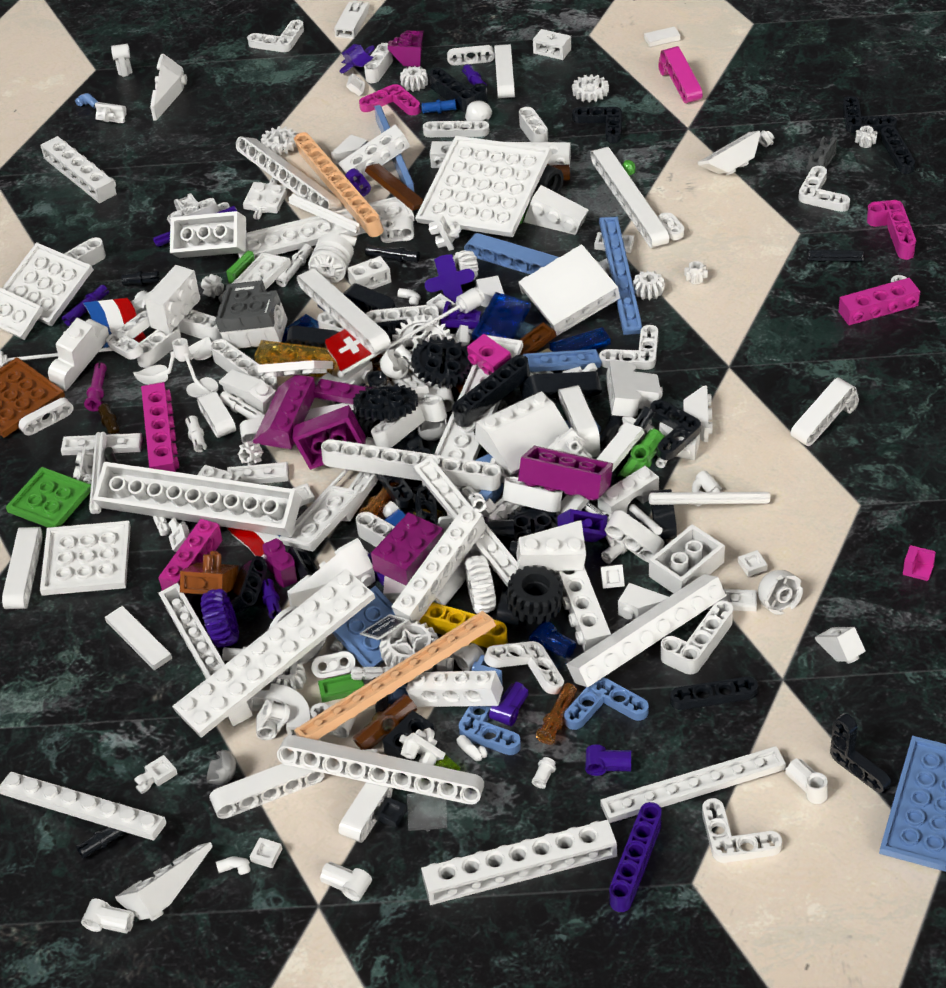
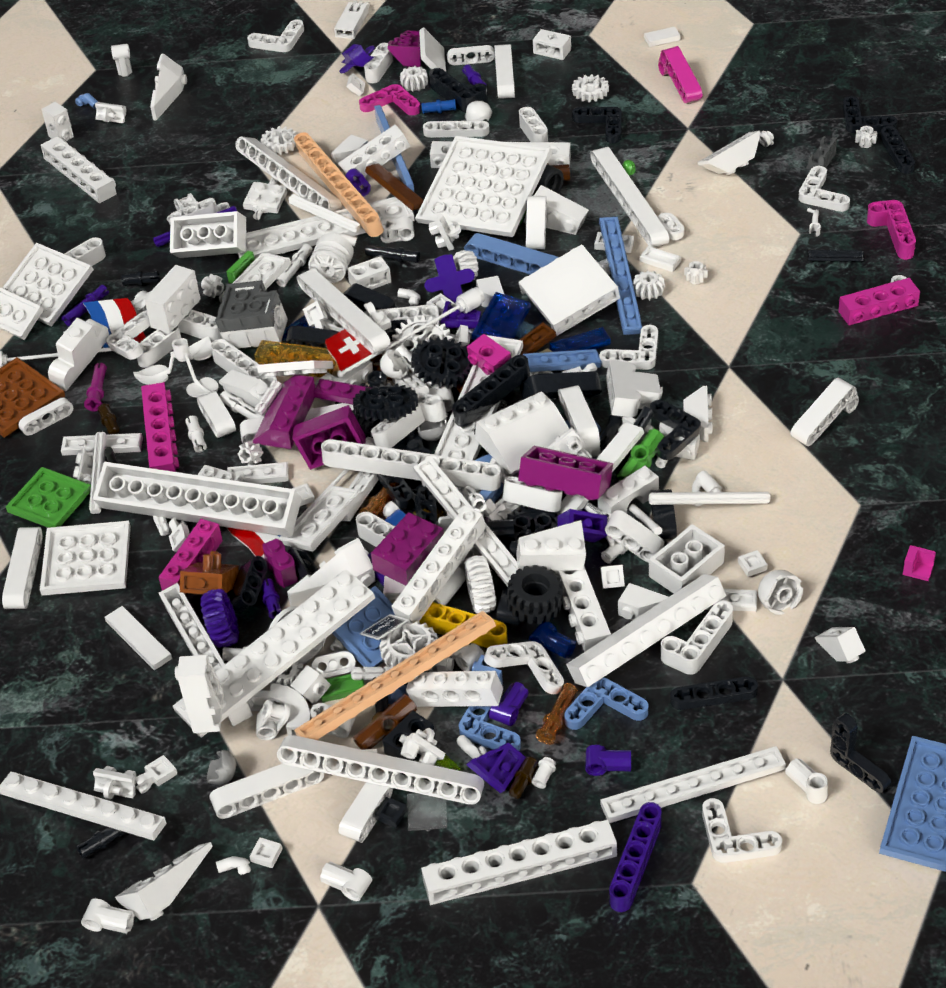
none -> white brick [42,102,74,141]
none -> white hips [93,766,136,799]
none -> white wedge [175,655,224,733]
none -> white axle [254,380,282,416]
none -> white brick [290,665,331,705]
none -> white plate [302,301,330,330]
none -> white plate [364,302,392,330]
none -> white tile [419,27,446,72]
none -> dark purple wing [466,743,526,793]
none -> dark brown axle [509,757,538,799]
none -> white beam [526,196,547,250]
none -> white tile [640,246,681,272]
none -> white piece [807,208,821,236]

